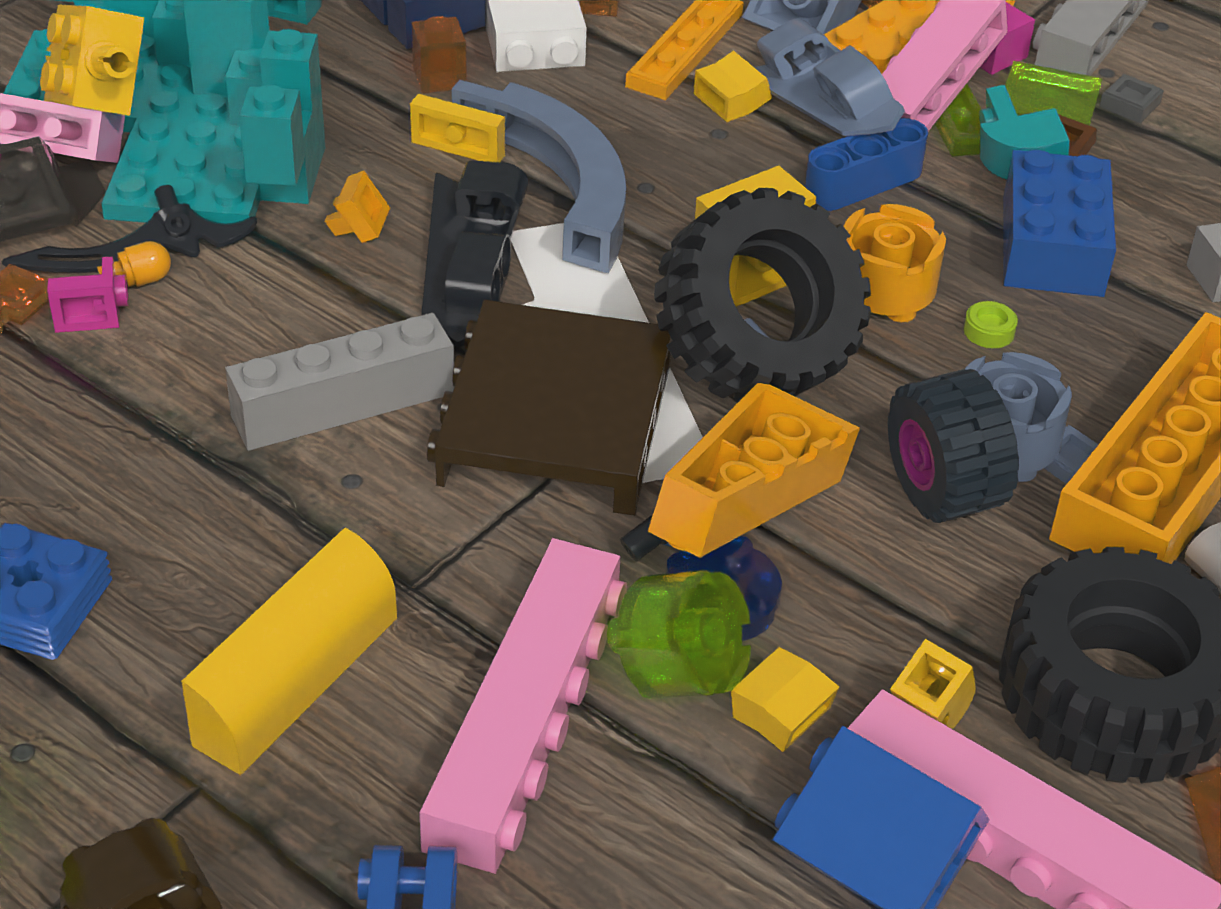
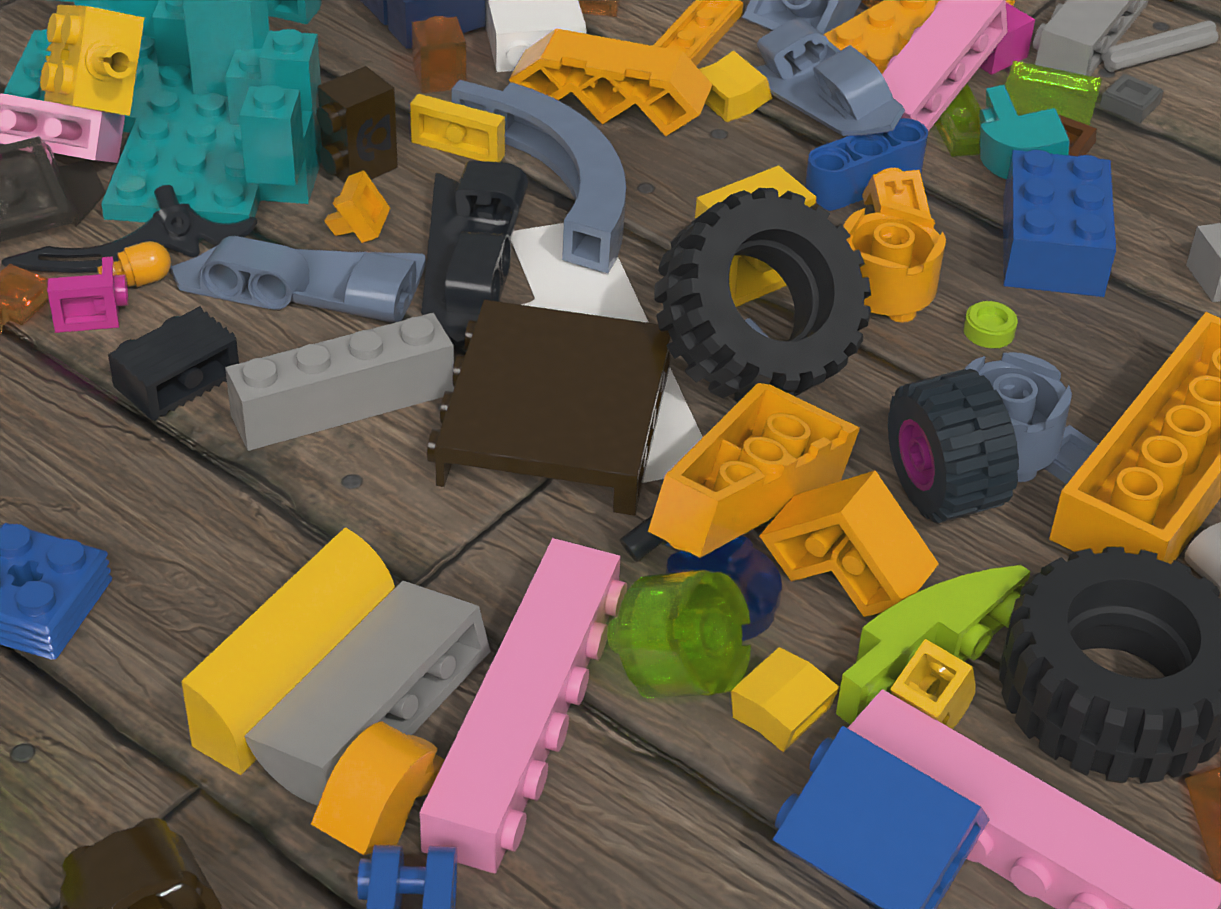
none -> black brick [108,306,239,421]
none -> sand blue panel [170,236,426,323]
none -> light grey brick [244,581,491,806]
none -> light orange brick [311,721,445,855]
none -> dark brown brick [316,66,398,184]
none -> light orange brick [509,28,713,136]
none -> light orange brick [759,470,939,617]
none -> lime slope [836,565,1031,725]
none -> light orange bracket [862,168,931,217]
none -> light grey axle [1101,20,1219,72]

